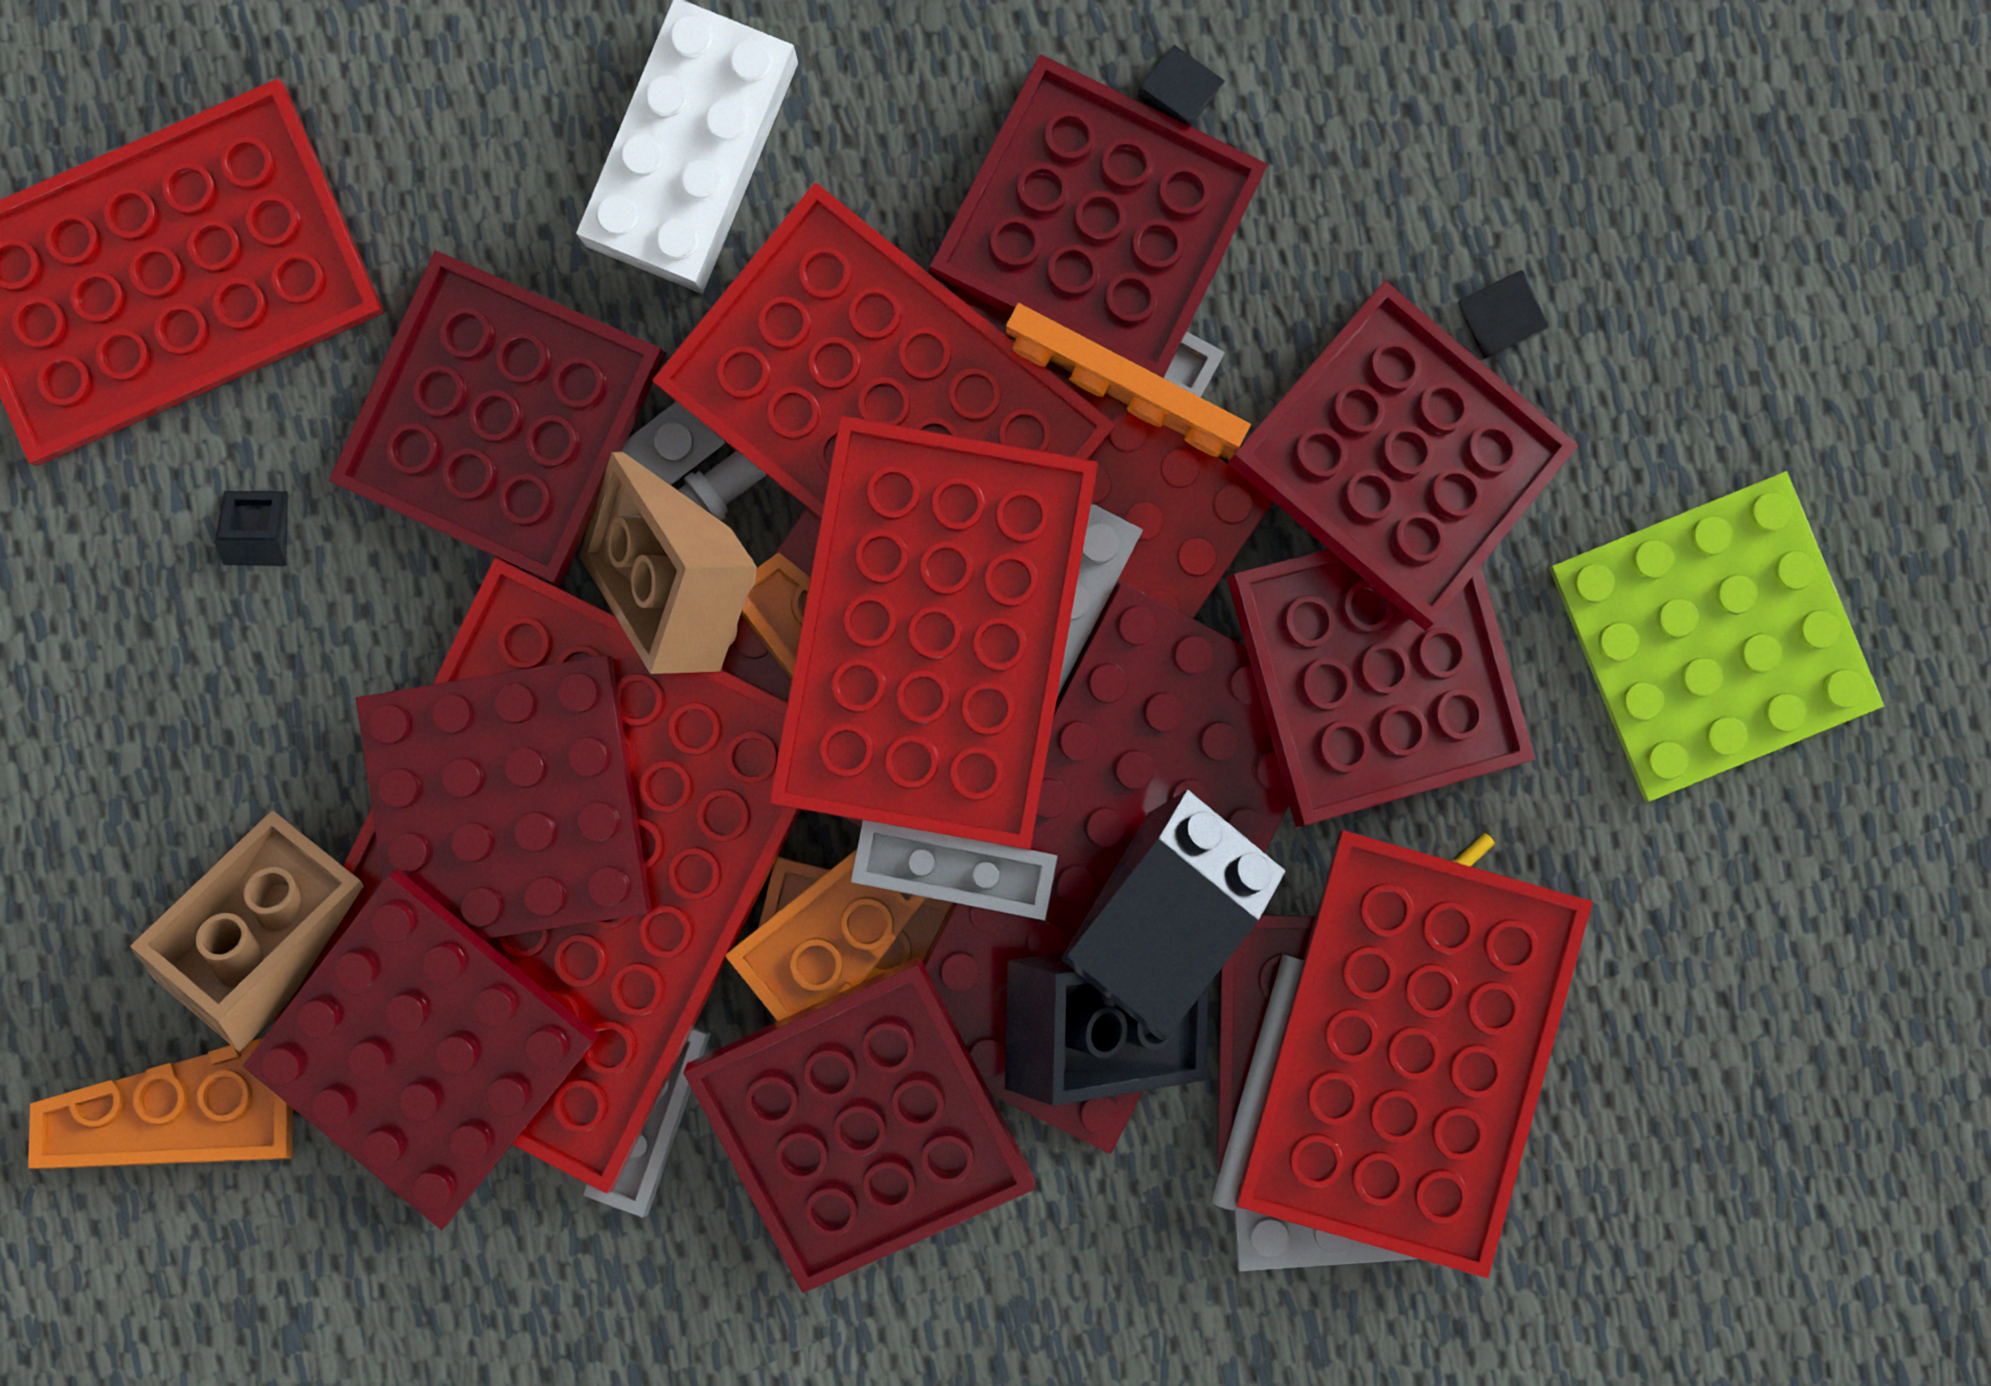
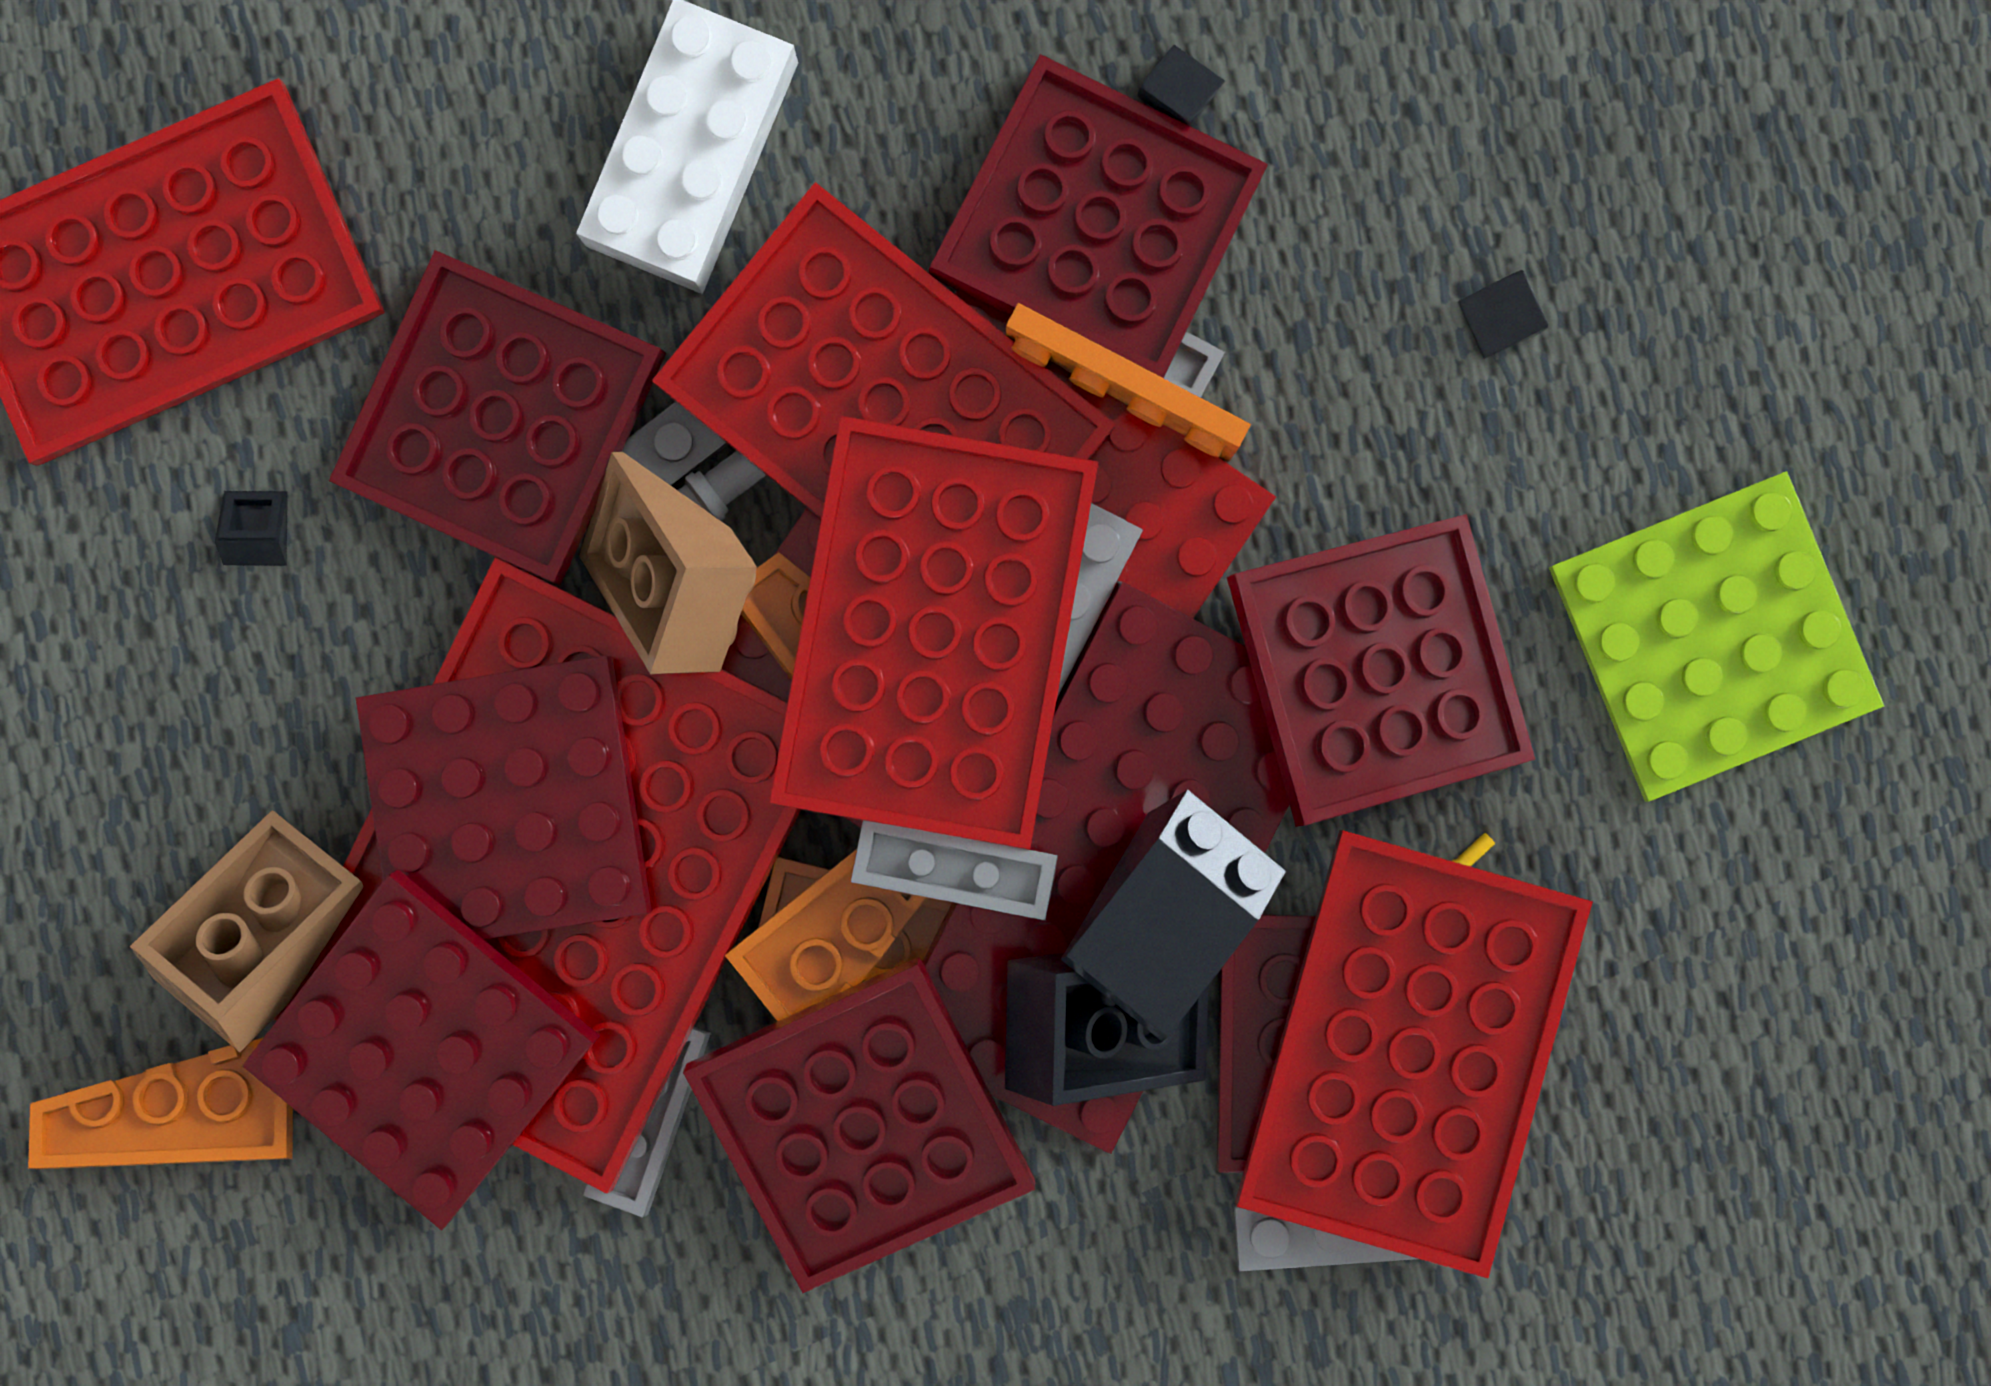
light grey bar [1211,954,1304,1211] -> none
dark red plate [1227,281,1579,631] -> none

